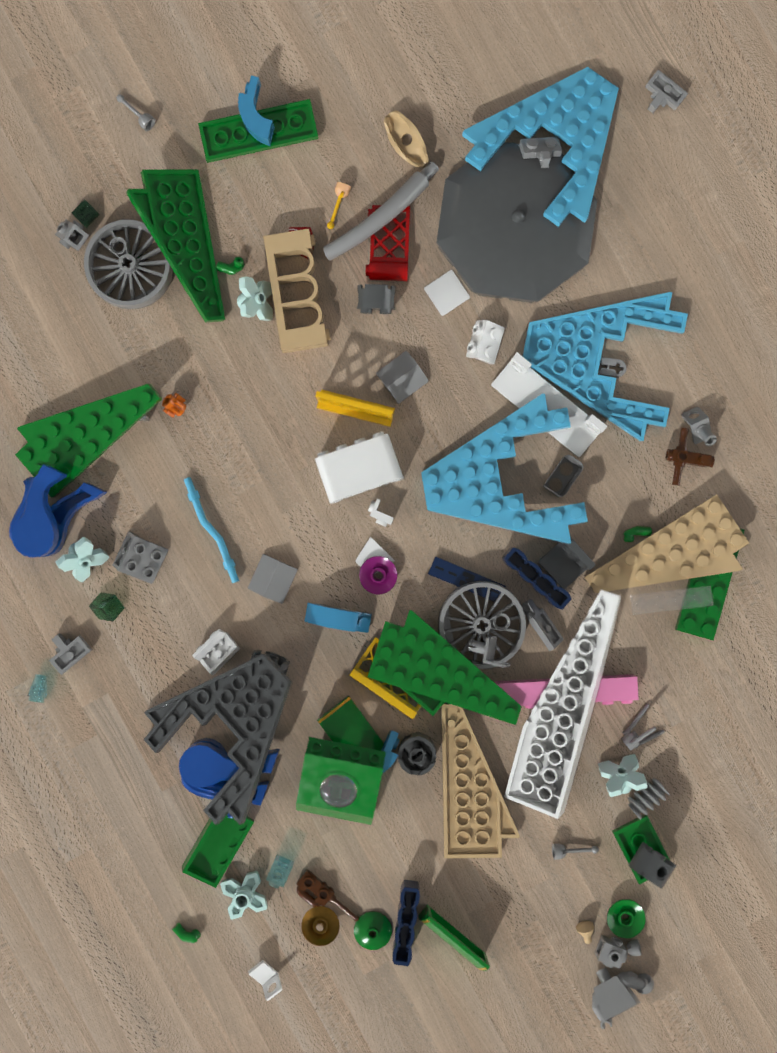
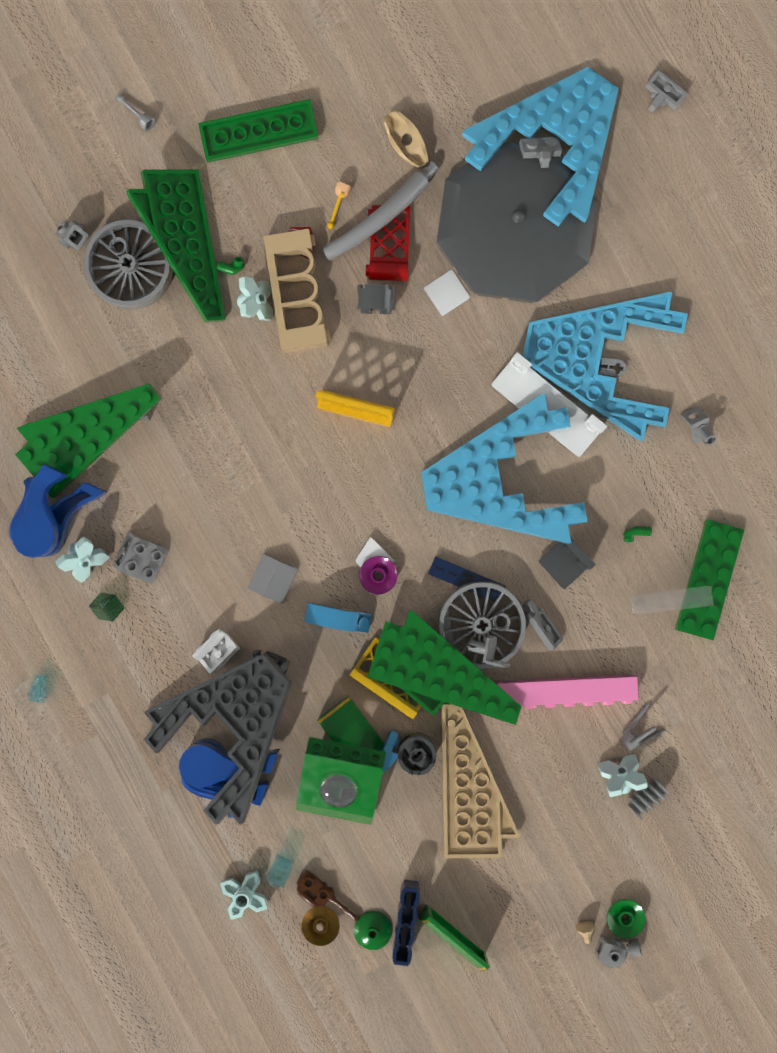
light grey hinge [49,633,93,675] -> none
clear green tile [72,199,100,228] -> none
orange gear [162,393,186,418] -> none
green arm [172,923,201,944] -> none
green slope [182,816,254,888] -> none
medium azure bar [184,477,239,584] -> none
dark azure arch [238,75,275,146] -> none
white bracket [248,960,283,1001] -> none
white windscreen [315,431,404,504] -> none
white bracket [368,498,394,527] -> none
light grey slope [376,351,429,404] -> none
white bracket [466,320,505,364] -> none
dark blue brick [502,547,572,610] -> none
white wedge [504,590,621,819] -> none
light grey piece [543,455,583,497] -> none
light grey hinge [552,843,599,860] -> none
tan wing [585,494,749,593] -> none
light grey torso [592,968,654,1029] -> none
green plate [612,814,670,885] -> none
dark grey brick [628,842,677,889] -> none
reddish brown piece [665,428,715,486] -> none

